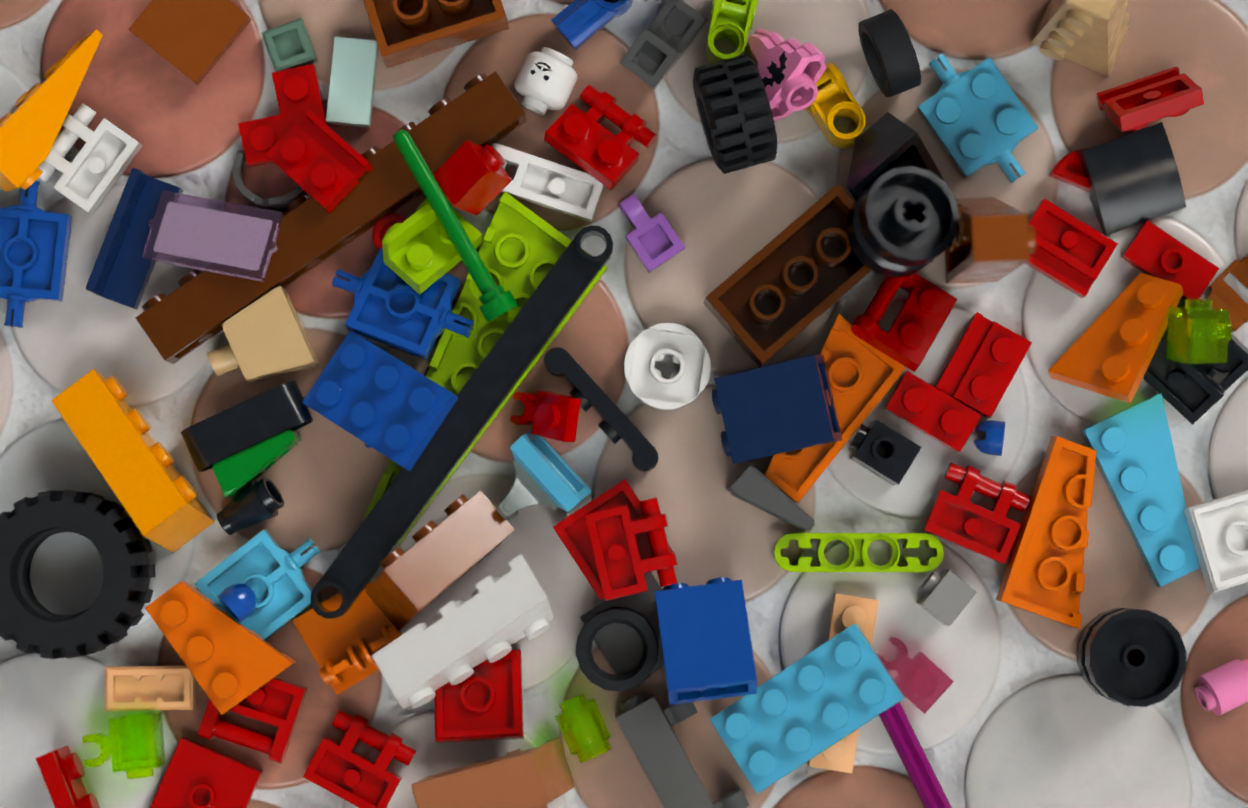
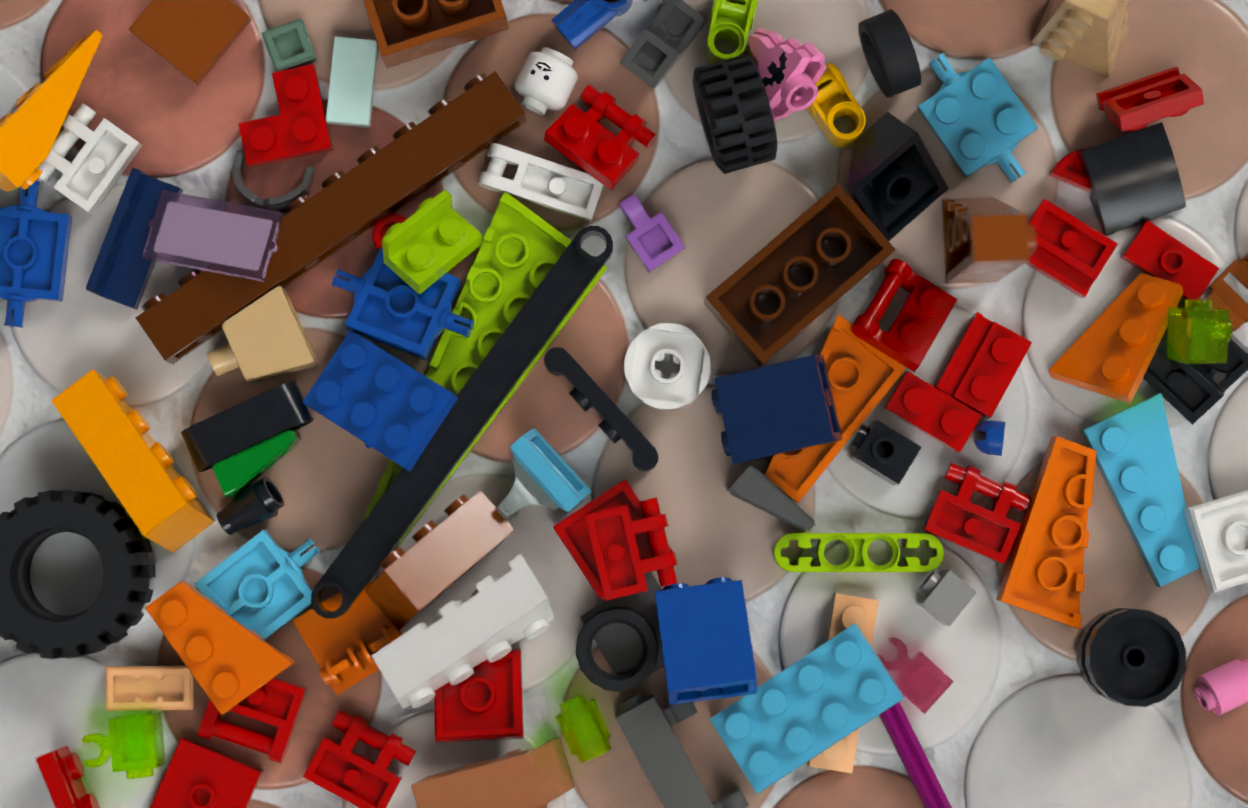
blue hinge [217,584,257,623] -> none
red plate [265,110,373,214] -> none
green piece [393,130,518,322] -> none
red brick [433,140,512,216] -> none
red plate [510,391,581,442] -> none
black wheel [846,166,960,278] -> none

